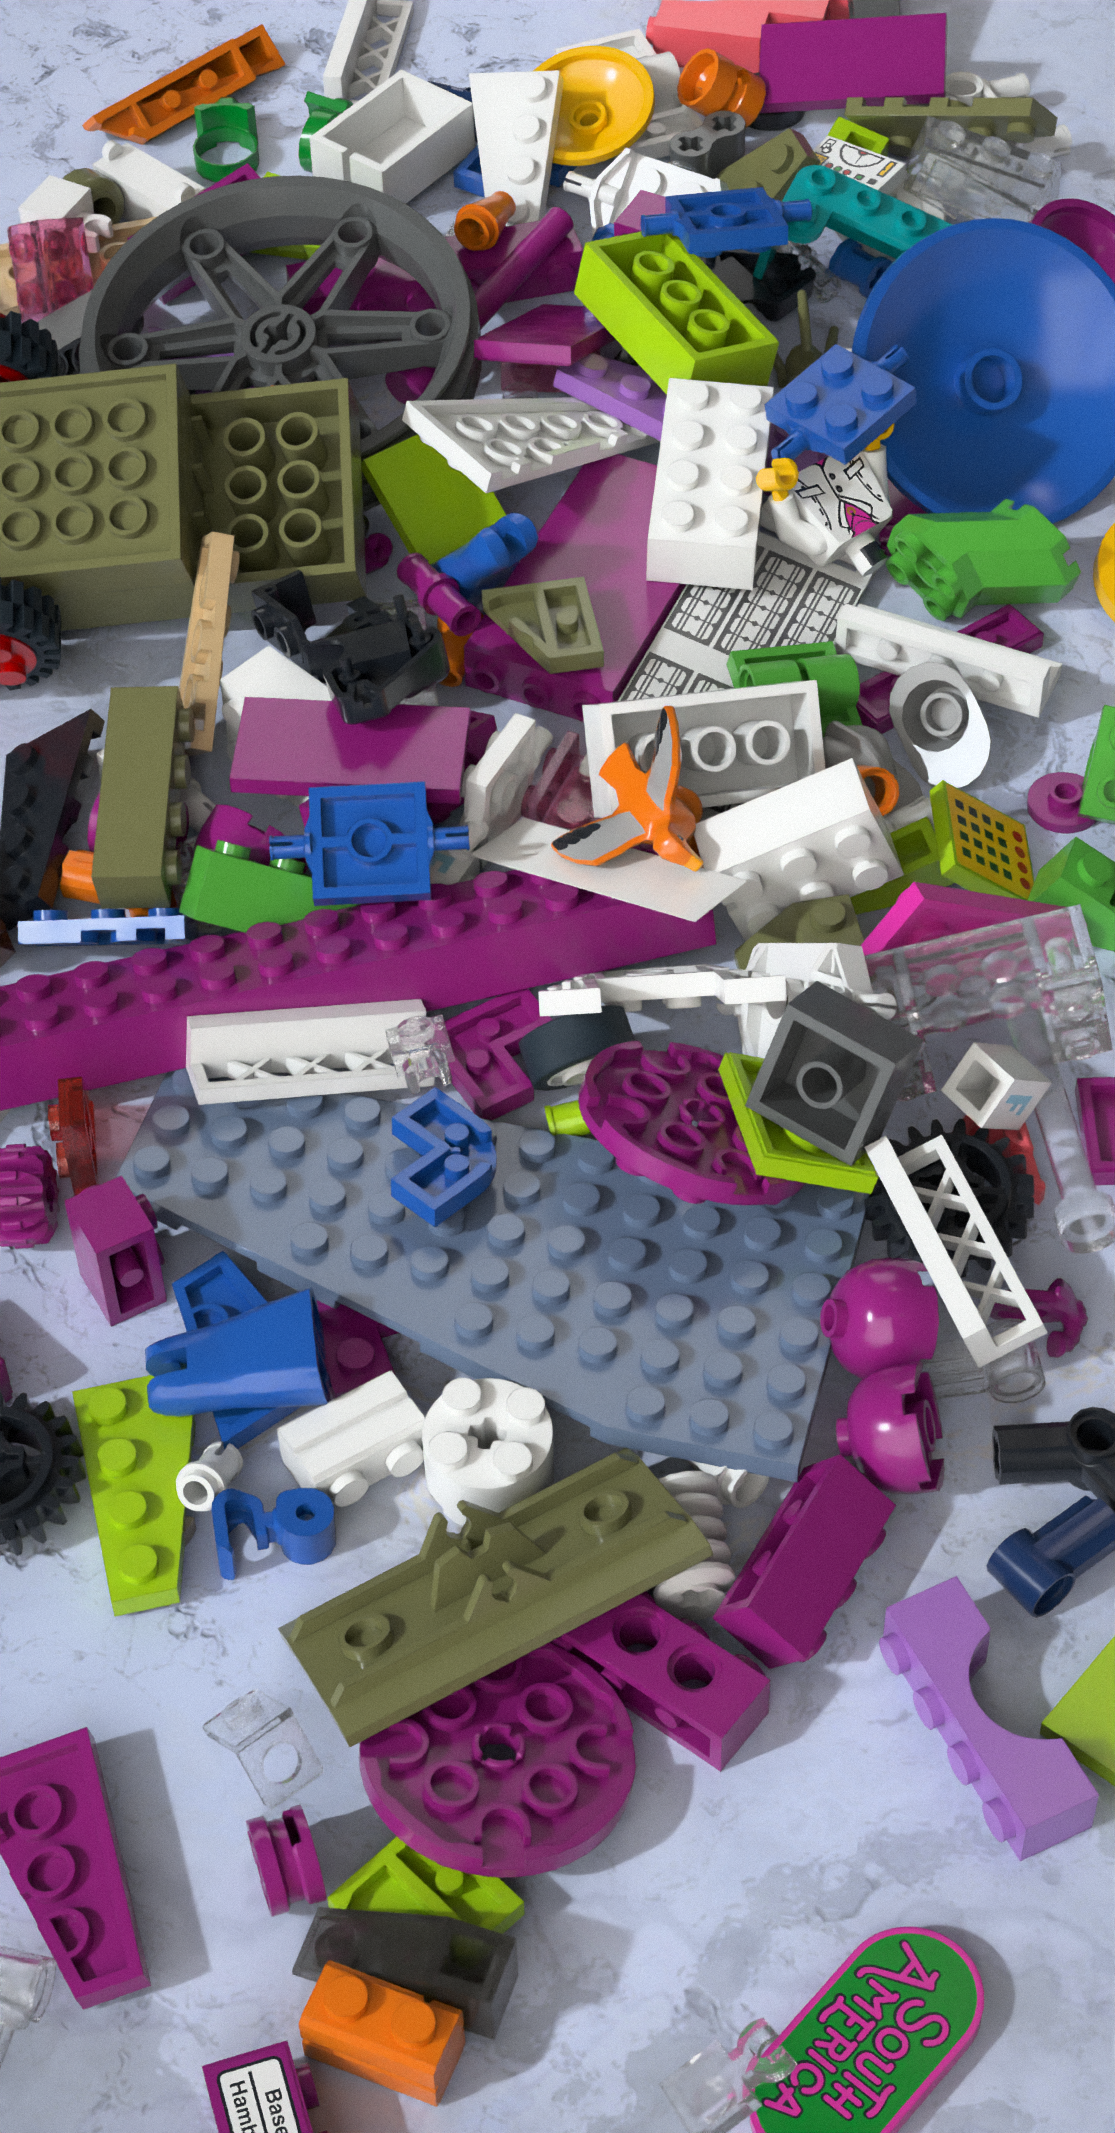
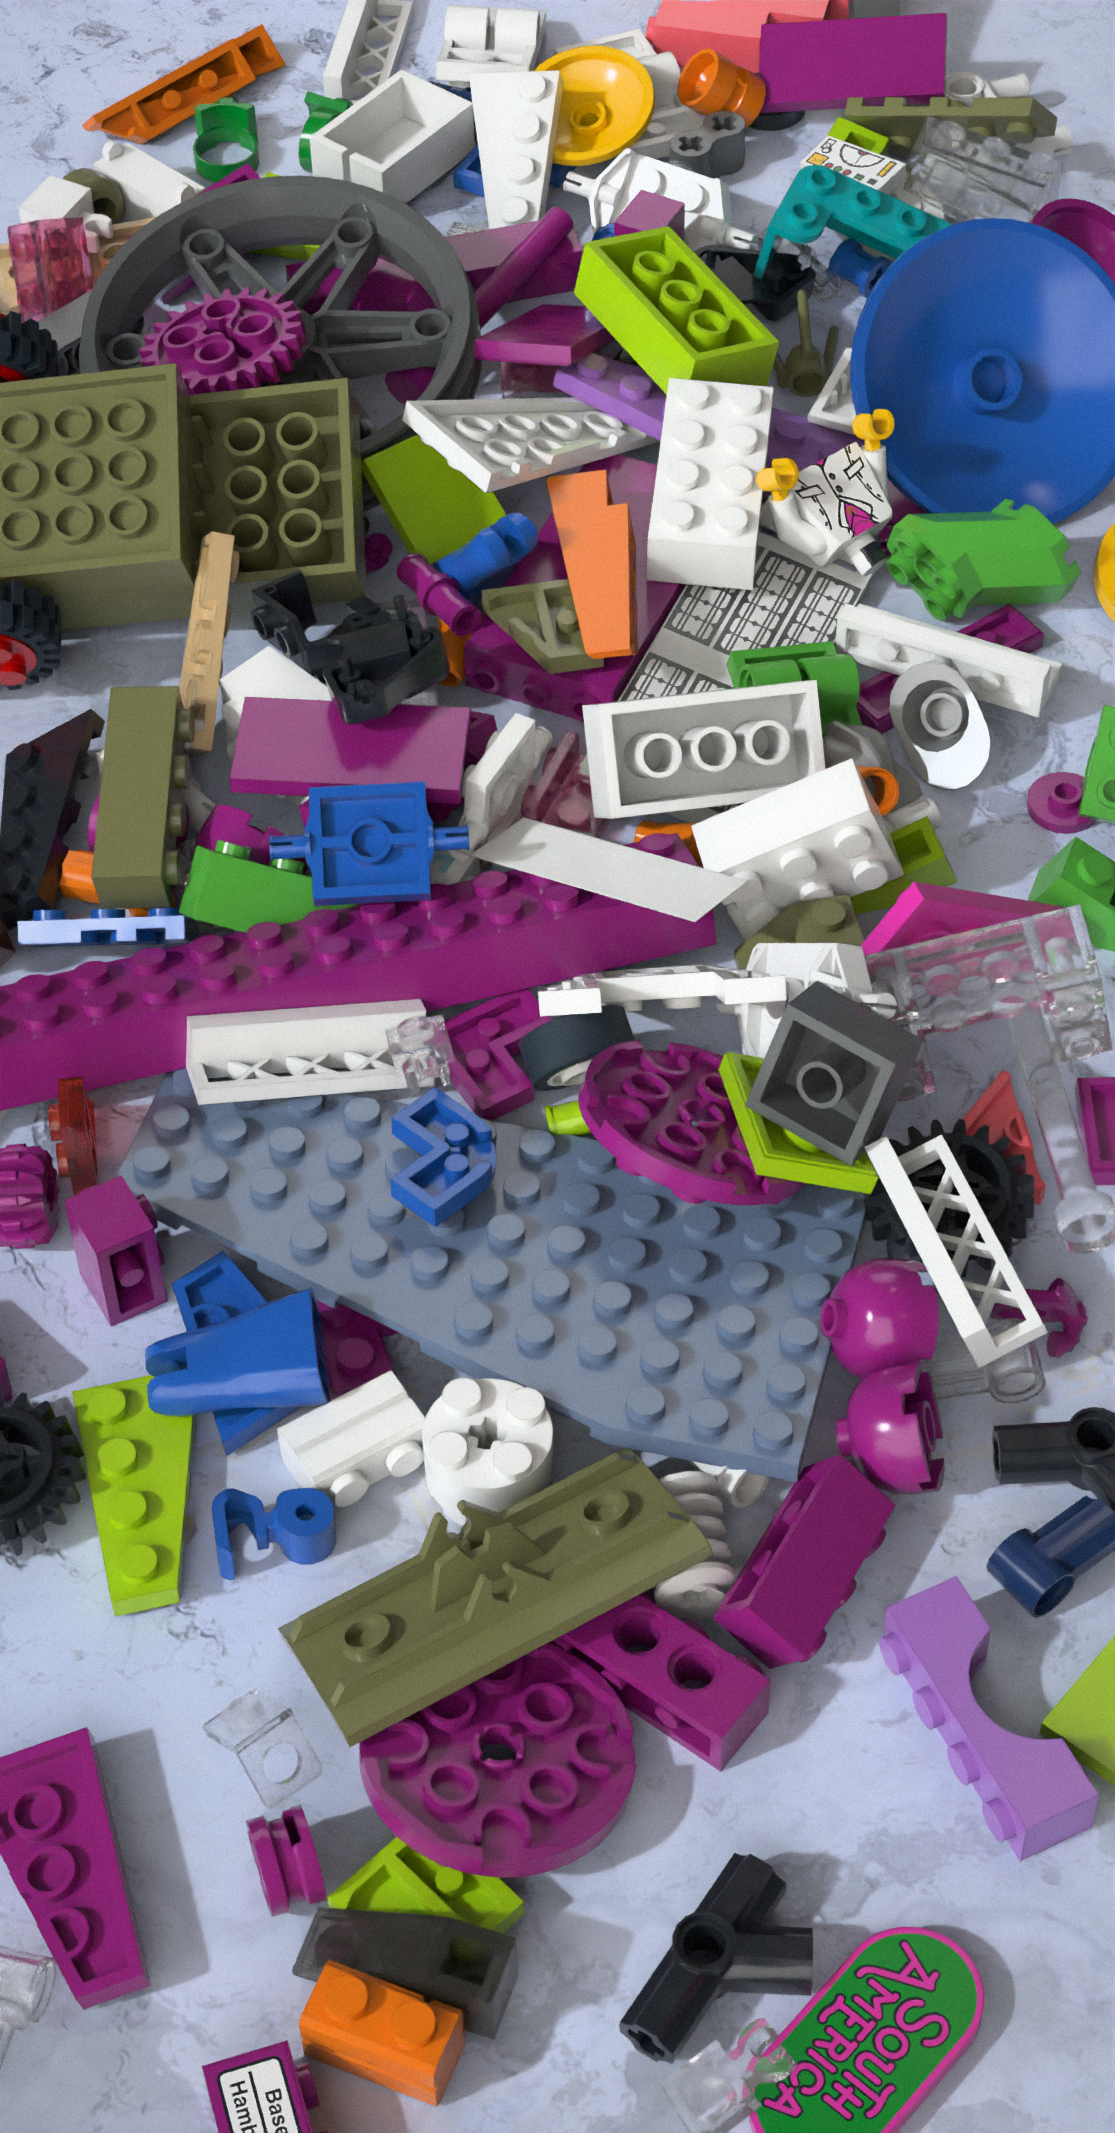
white pin [176,1441,243,1511] -> none
orange cone [454,191,516,251] -> none
orange animal [551,706,704,872] -> none
blue plate [640,187,812,258] -> none
olive wing [716,128,821,202] -> none
blue plate [764,344,917,465] -> none
tile [929,780,1035,900] -> none
white brick [941,1042,1052,1130] -> none
none -> magenta gear [139,287,307,395]
none -> white plate [436,4,546,87]
none -> orange wedge [546,470,638,659]
none -> black piece [619,1853,813,2064]

